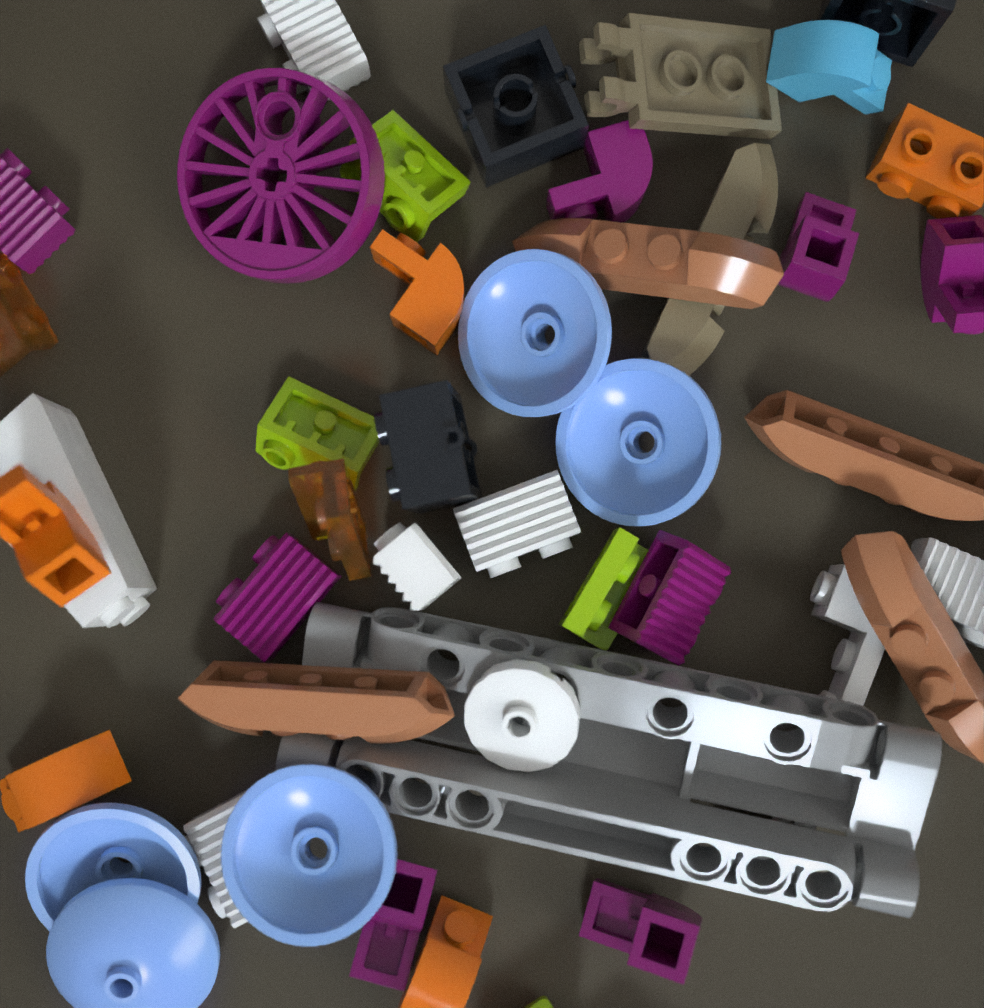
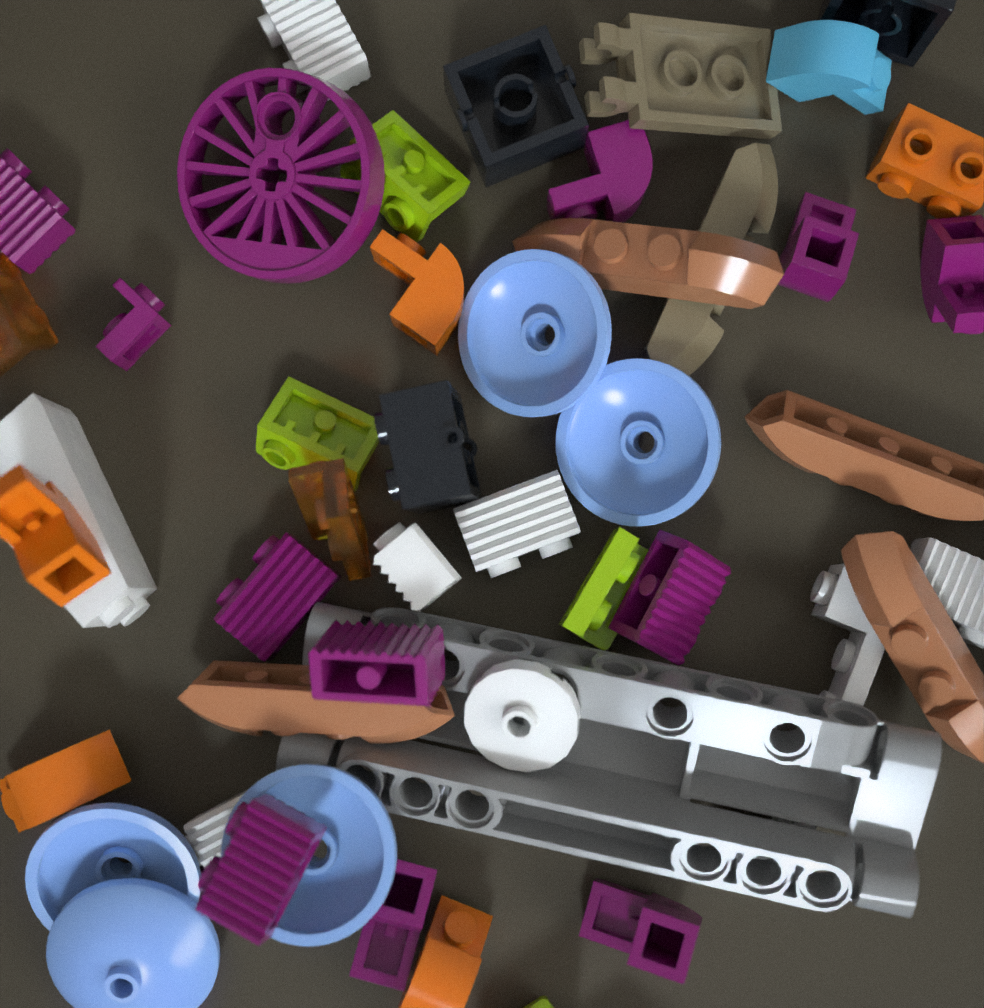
none -> magenta bracket [95,278,172,371]
none -> magenta brick [195,794,327,946]
none -> magenta brick [308,620,445,707]

